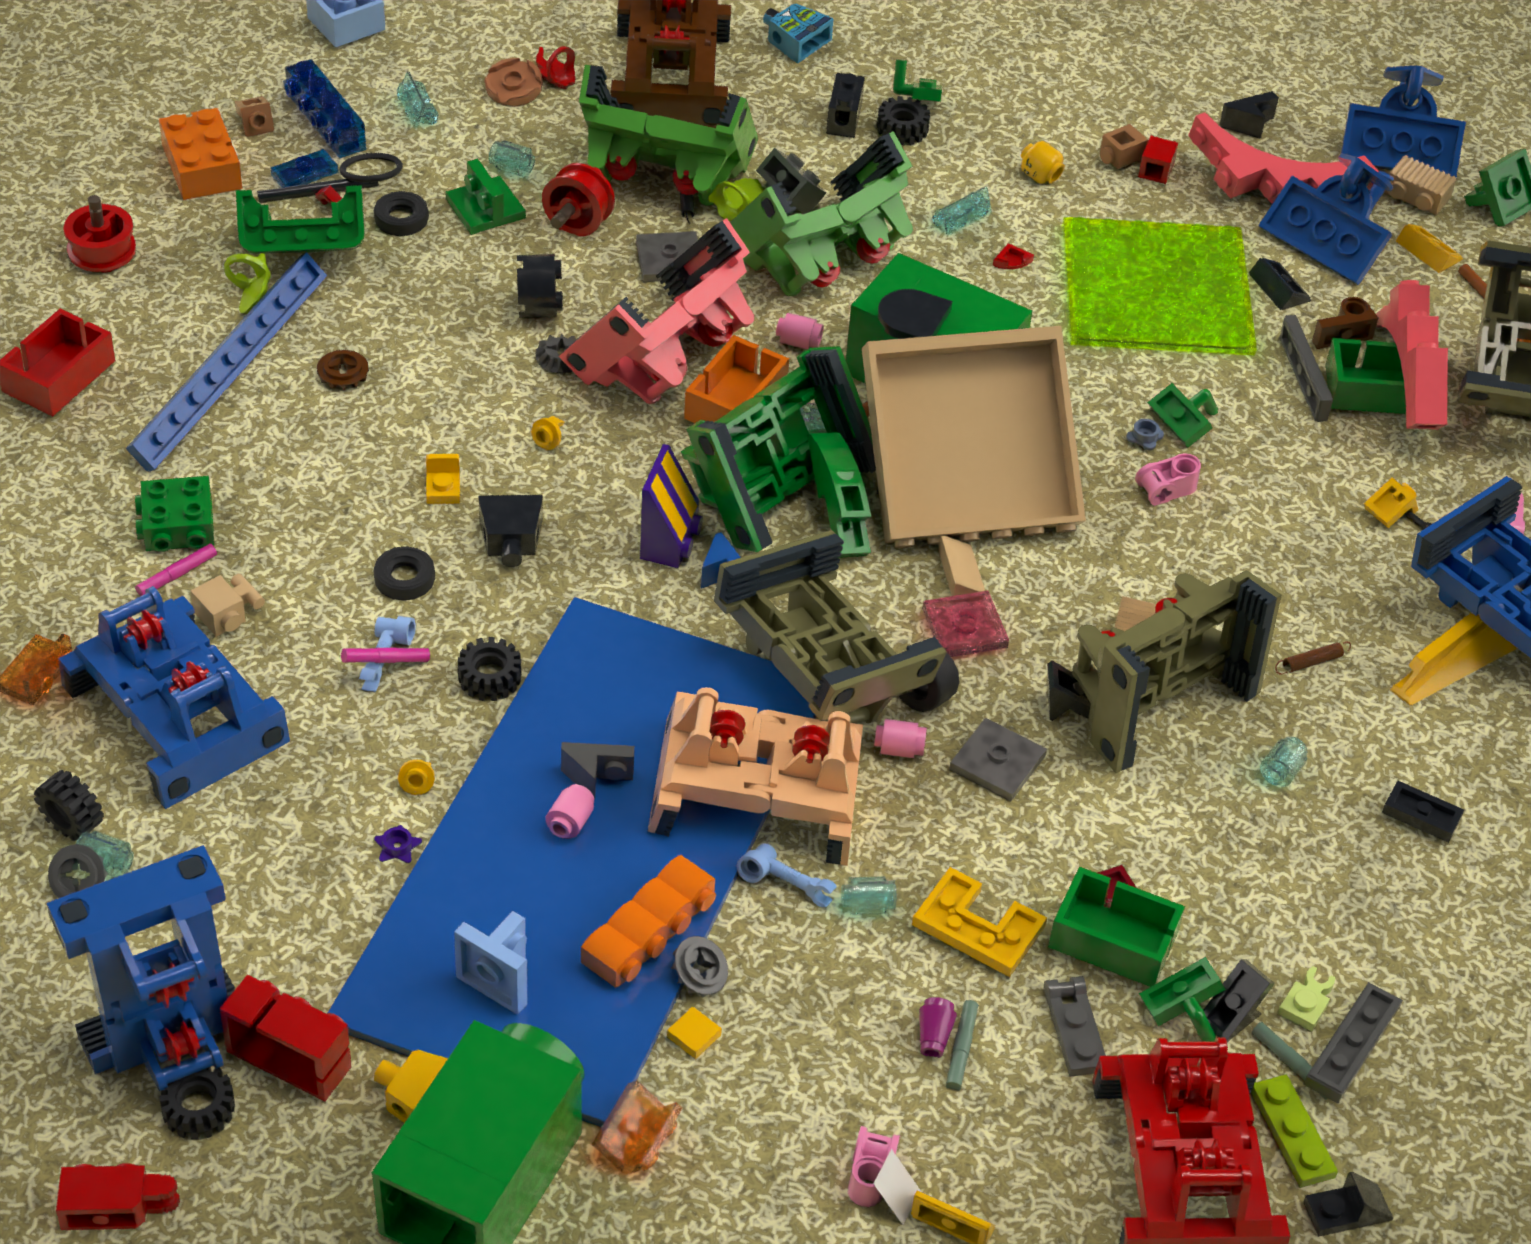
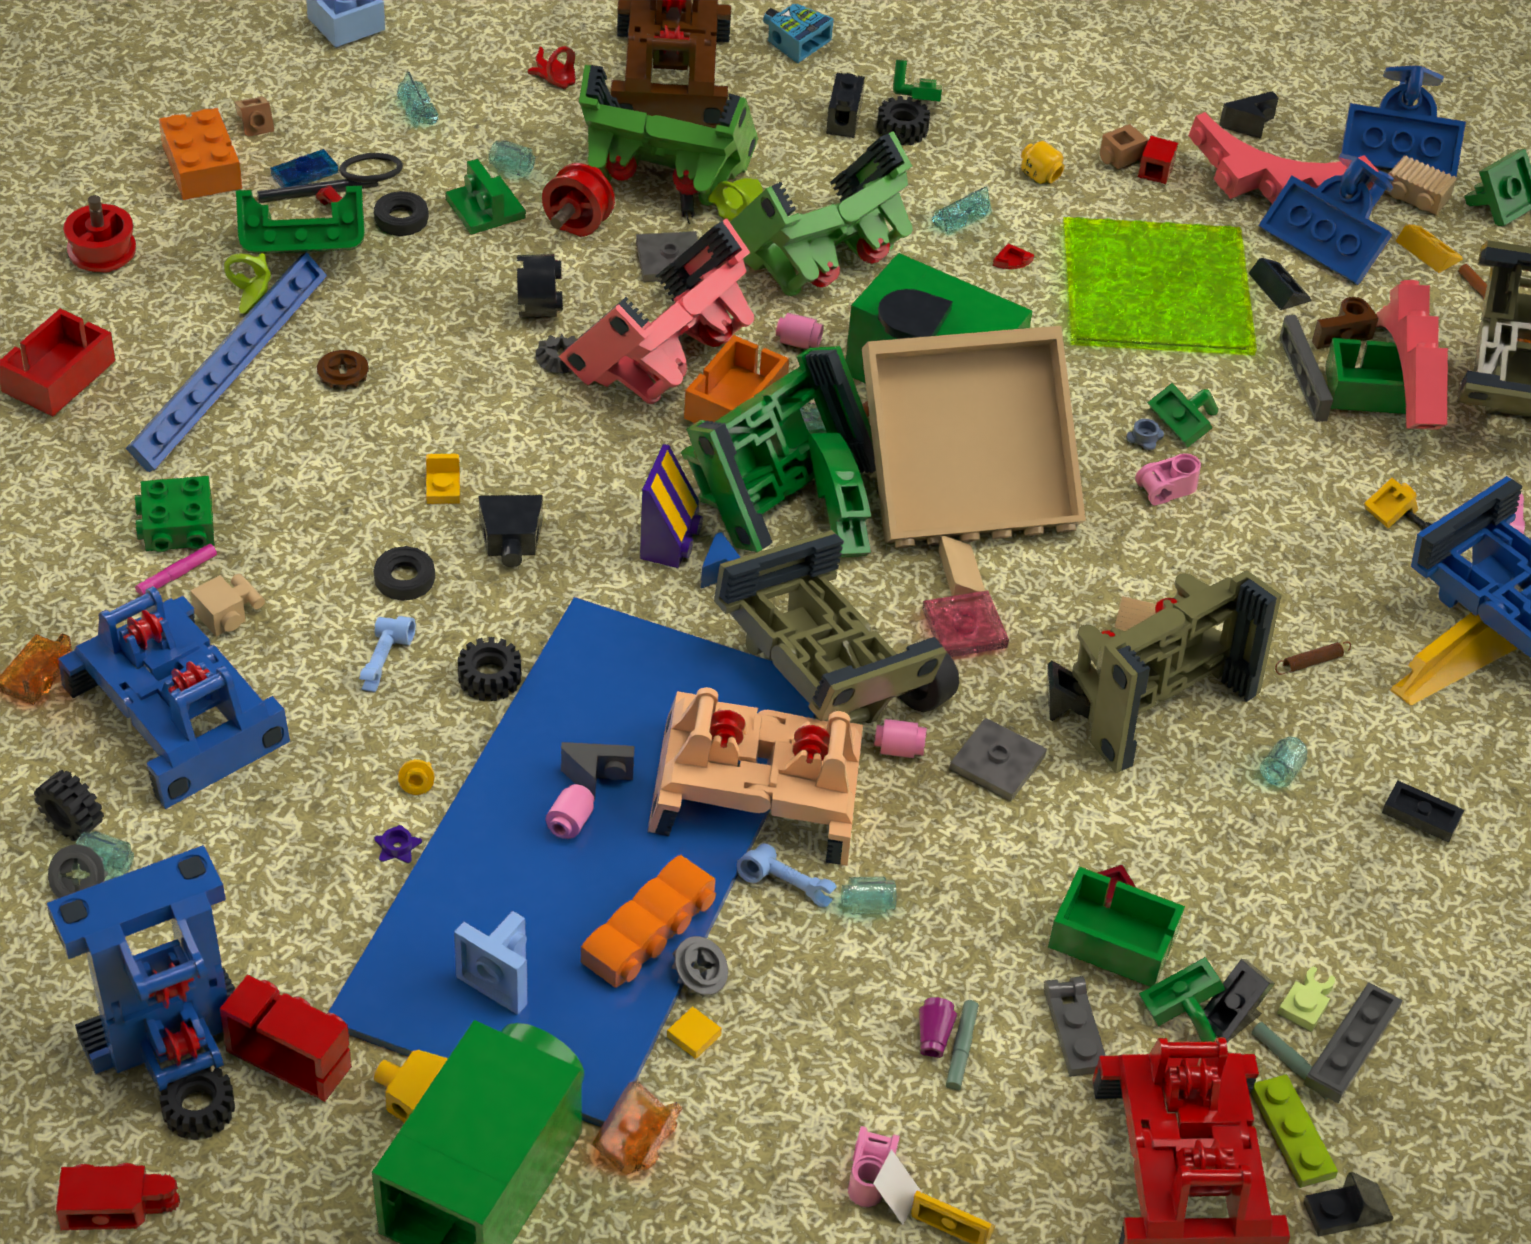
clear blue brick [283,59,366,159] -> none
dark pink piece [341,648,430,663] -> none
nougat tile [484,58,543,106] -> none
yellow plate [531,416,565,450] -> none
dark grey brick [756,147,826,214] -> none
yellow plate [912,867,1047,977] -> none

